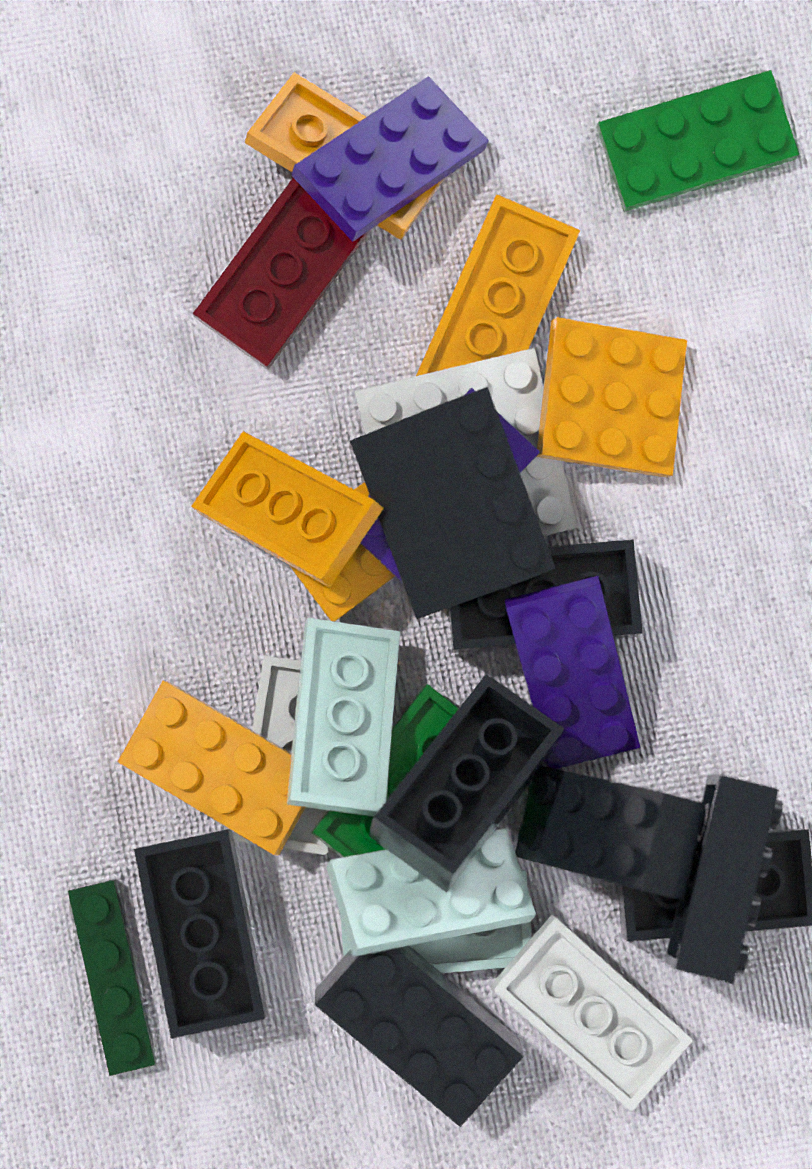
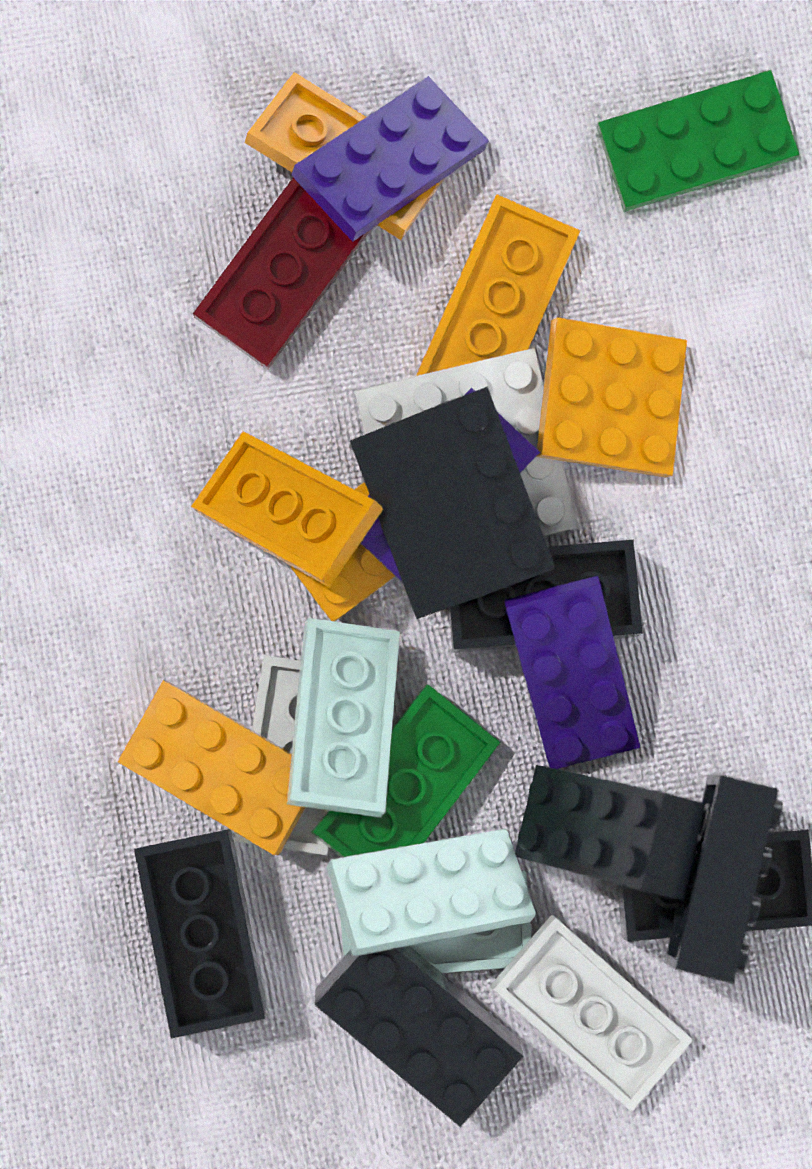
dark green plate [68,879,157,1076] -> none
black brick [369,674,564,893] -> none

